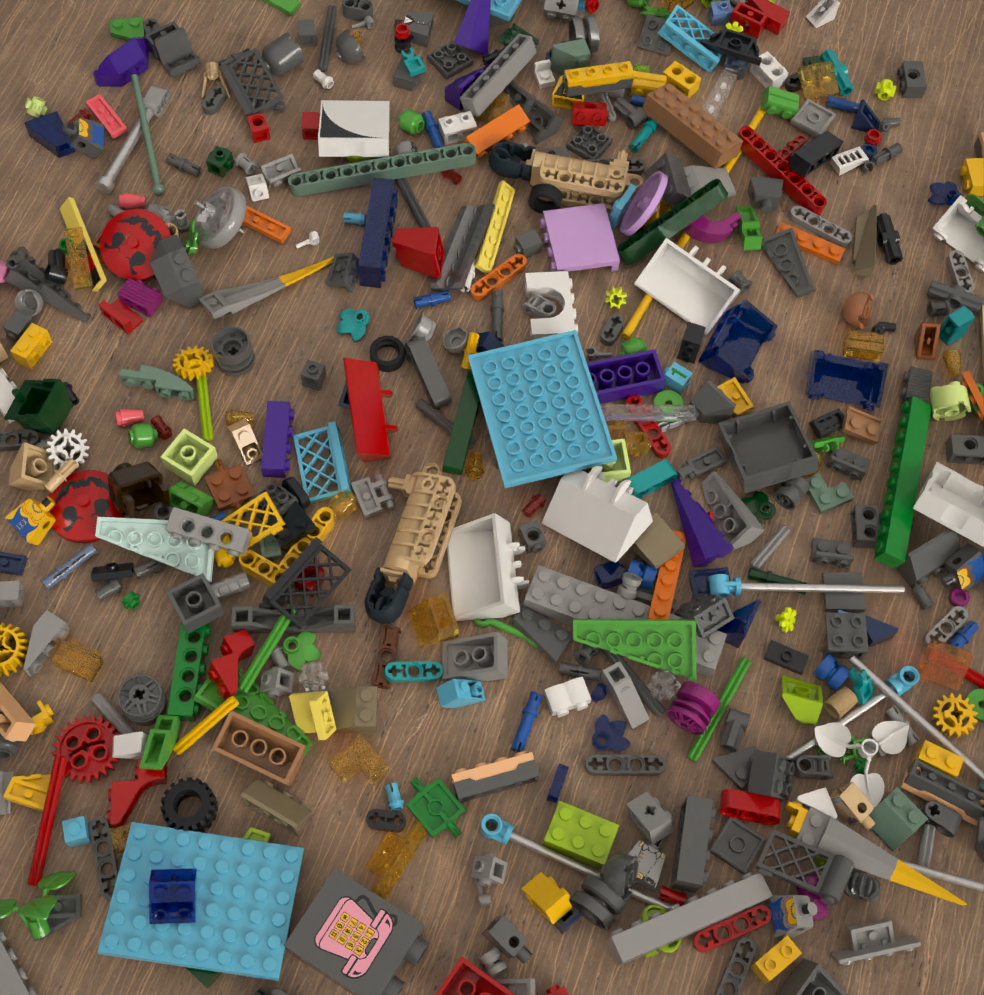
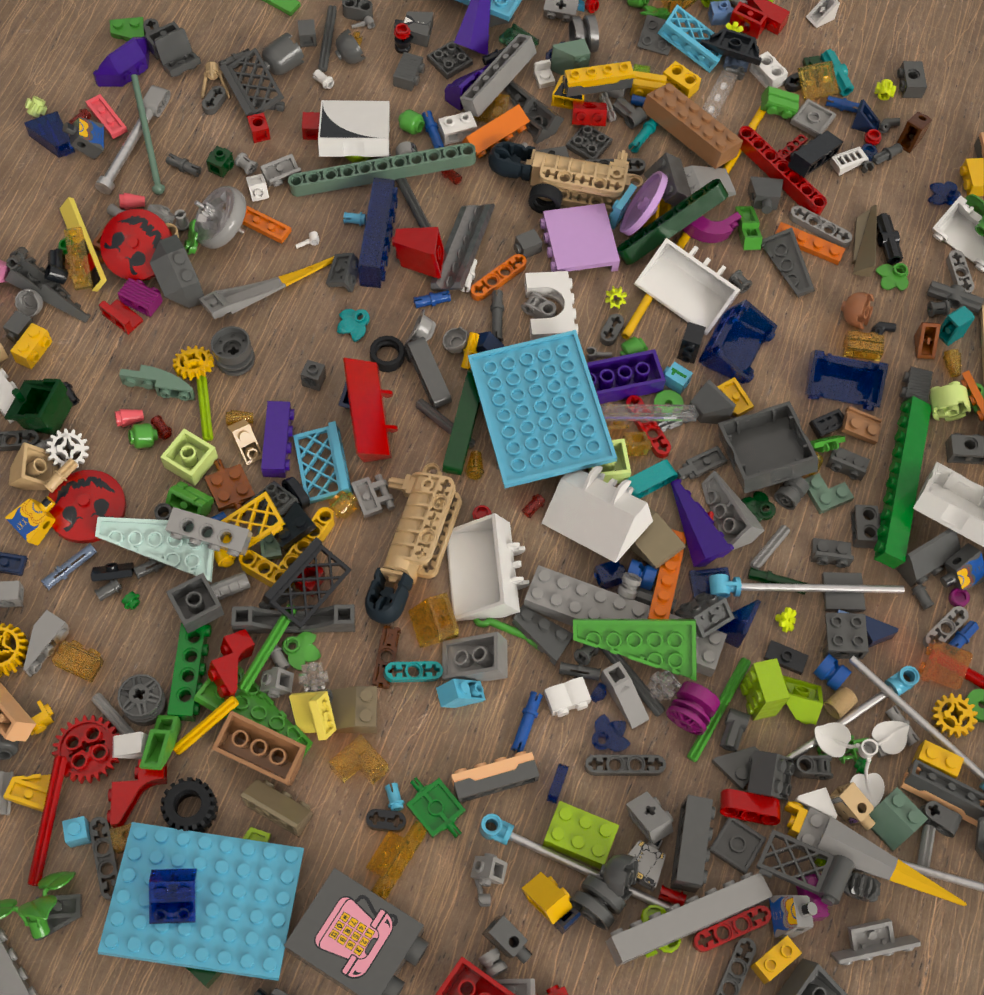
dark brown piece [108,462,170,518] -> none
teal plate [401,48,426,77] -> none
light yellow tile [474,180,516,275] -> none
dark grey brick [518,519,546,554] -> none
teal plate [849,667,874,705] -> none
none -> red plate [472,505,492,520]
none -> lime brick [740,658,790,721]
none -> bright green plate [875,263,909,291]
none -> reddish brown torso [897,112,932,153]

